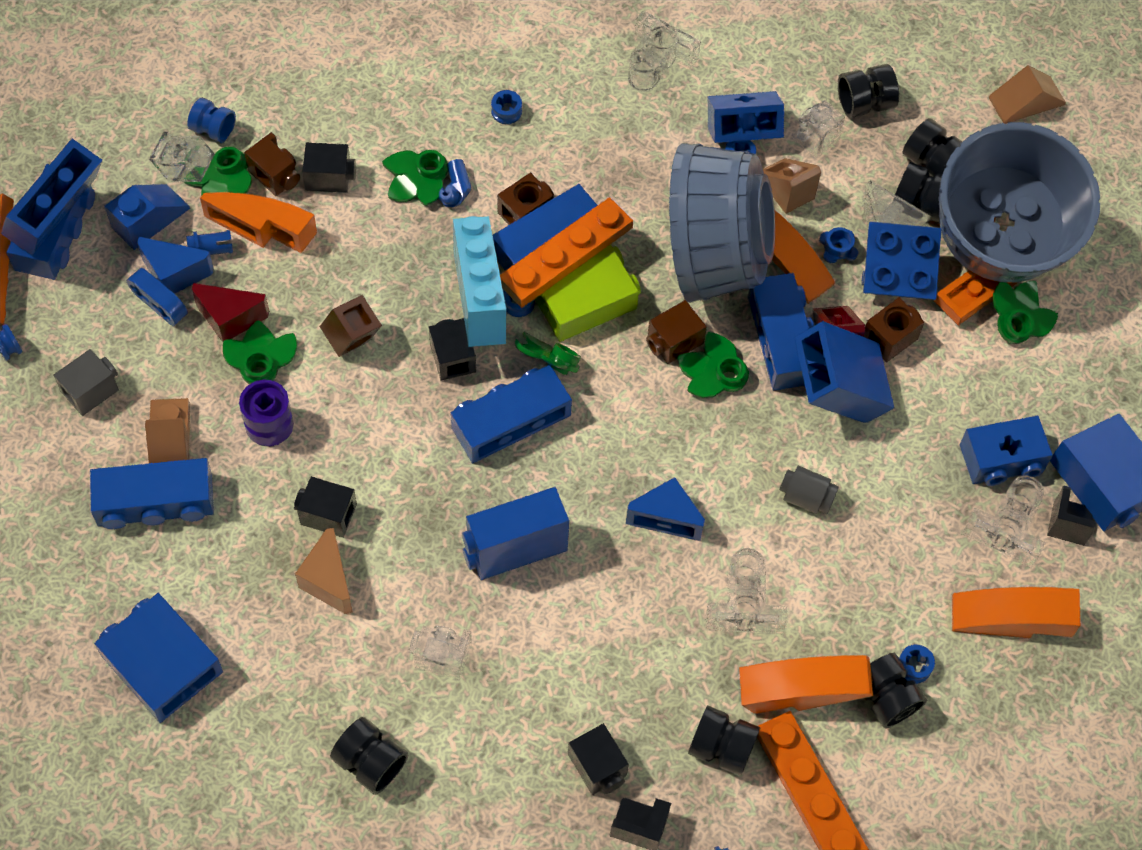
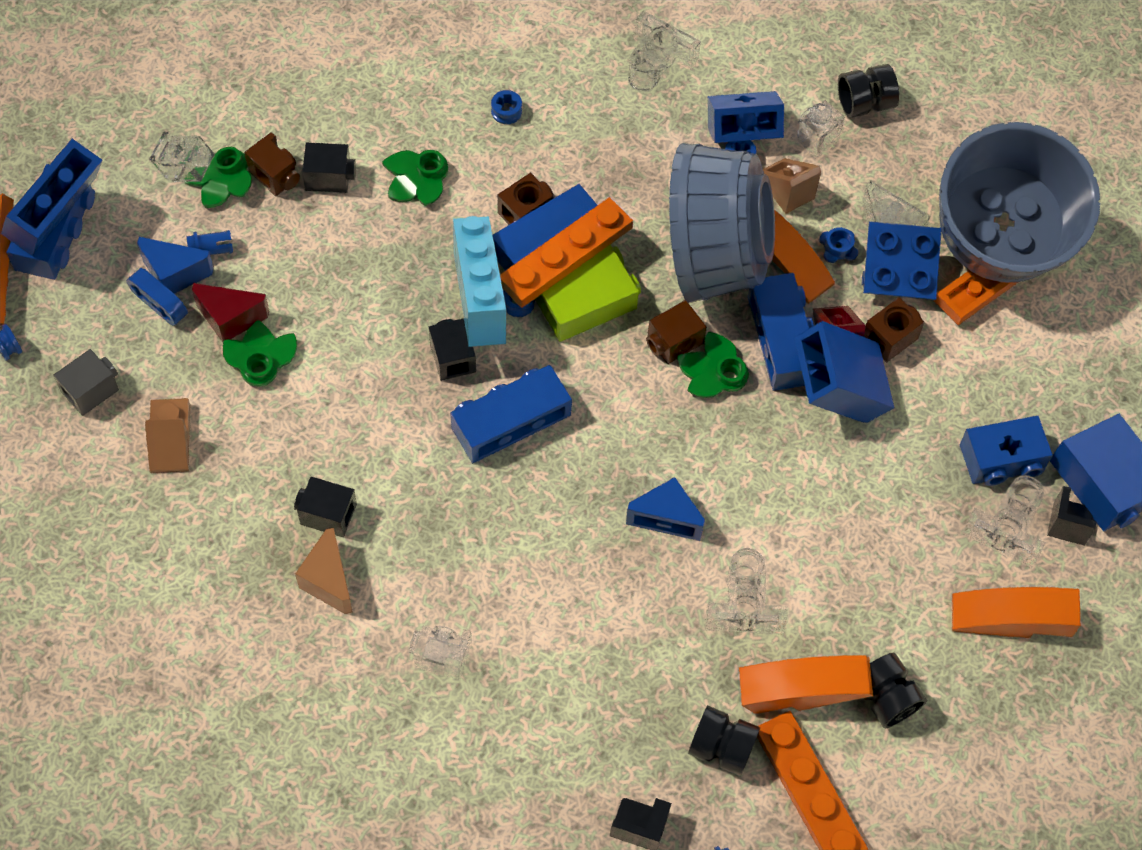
blue brick [90,458,214,529] -> none
blue brick [94,592,223,723] -> none
blue slope [104,184,190,250] -> none
blue wheel [187,97,236,143] -> none
orange slope [200,192,317,253] -> none
dark purple wheel [239,379,294,446] -> none
reddish brown brick [319,294,382,357] -> none
black wheel [330,717,409,795] -> none
blue arm [439,159,471,208] -> none
blue brick [462,486,570,581] -> none
green plate [514,331,581,375] -> none
black brick [568,723,629,795] -> none
dark grey brick [779,465,839,514] -> none
black wheel [892,162,943,223] -> none
blue bush [899,644,935,684] -> none
black wheel [902,118,962,177] -> none
medium nougat slope [989,65,1066,124] -> none
green plate [993,280,1058,344] -> none

